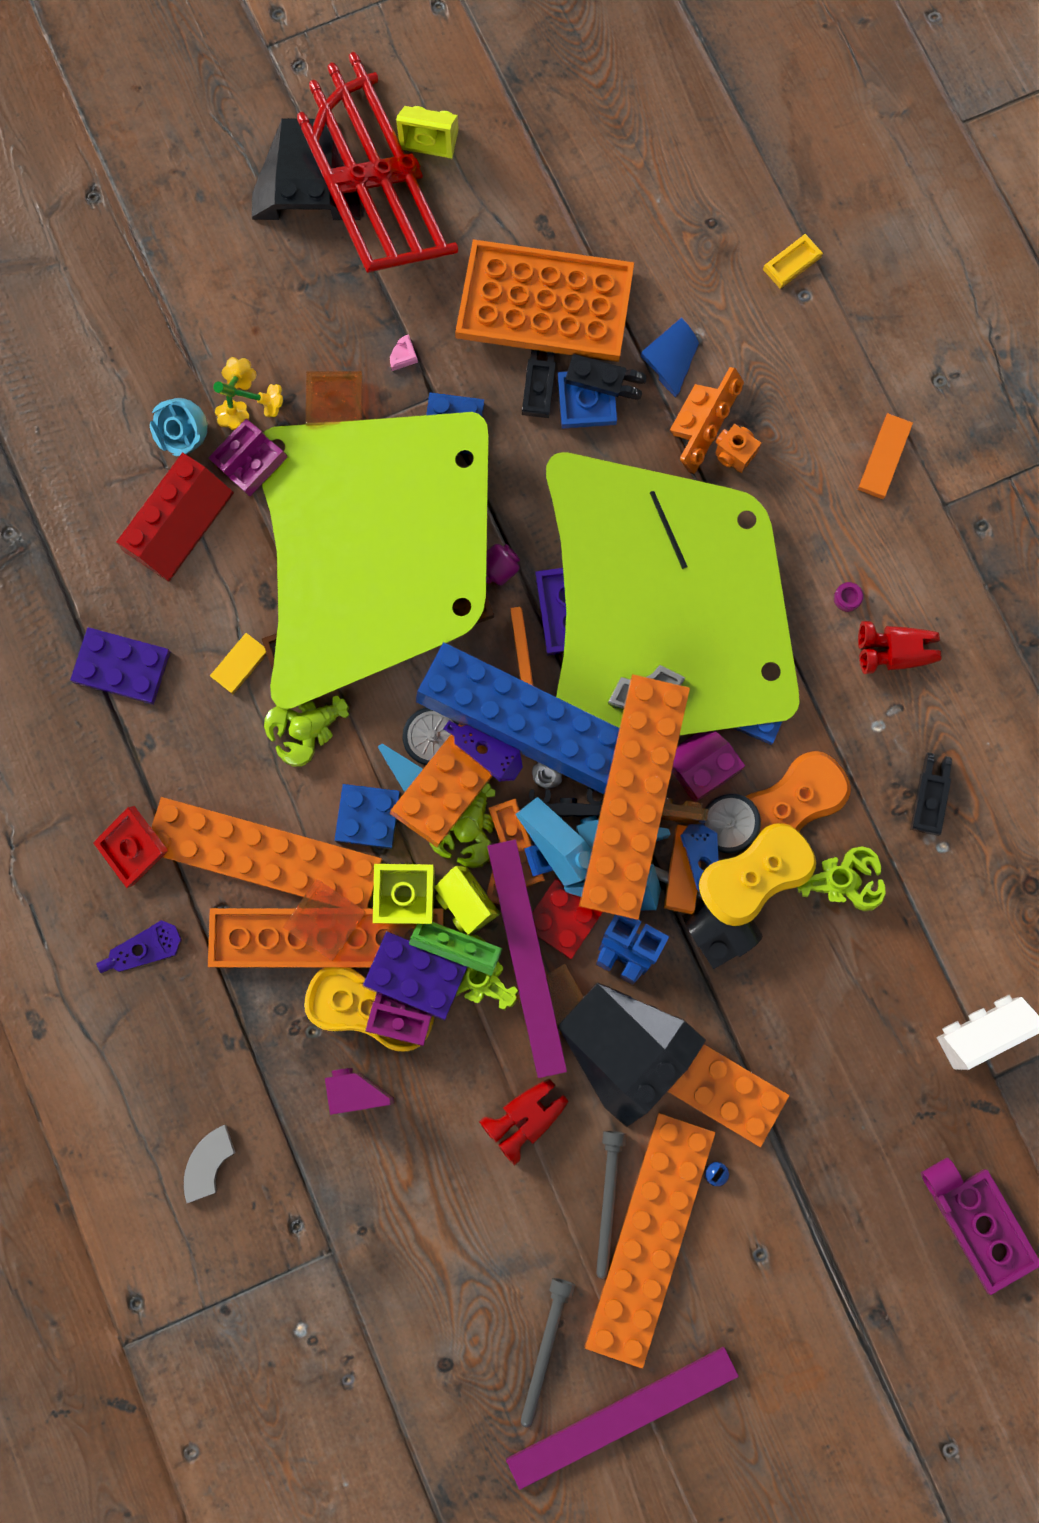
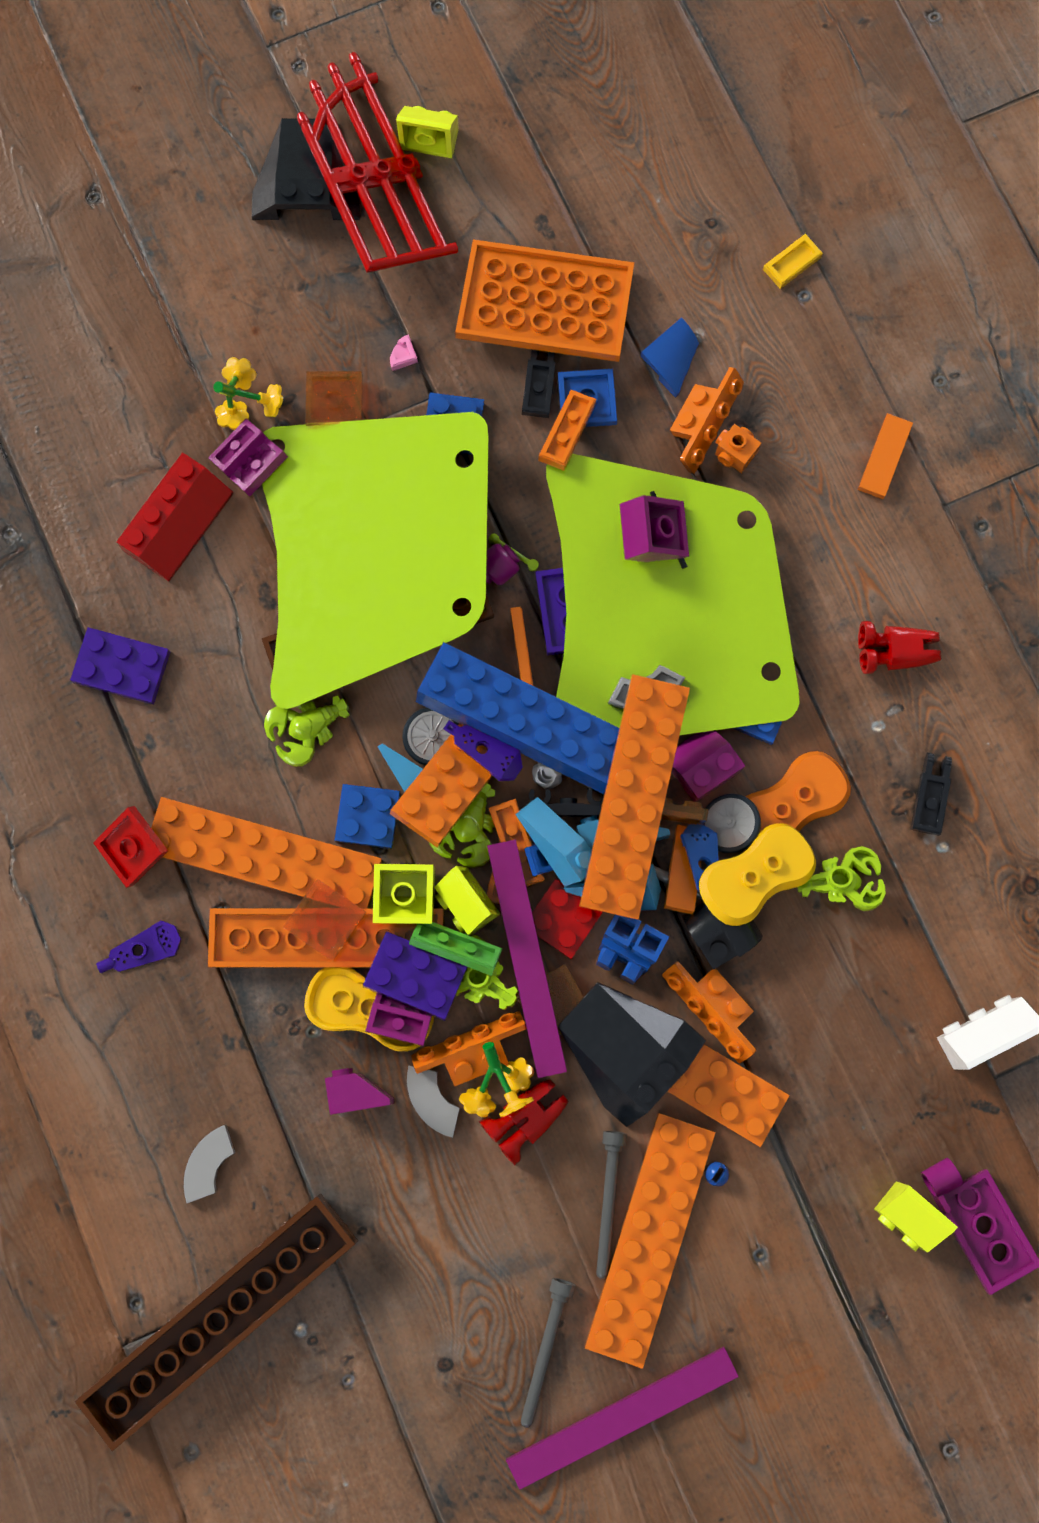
medium azure cylinder [150,398,208,456] -> none
yellow tile [210,633,267,695] -> none
black hinge [565,354,647,400] -> none
magenta tile [834,582,864,612] -> none
none -> reddish brown brick [74,1194,359,1451]
none -> light grey tile [407,1066,460,1138]
none -> orange bracket [411,1011,527,1087]
none -> yellow plant [459,1042,534,1117]
none -> lime hinge [488,533,539,571]
none -> orange tile [538,390,596,471]
none -> magenta slope [620,495,689,562]
none -> orange bracket [662,961,756,1063]
none -> neon yellow slope [874,1181,958,1253]

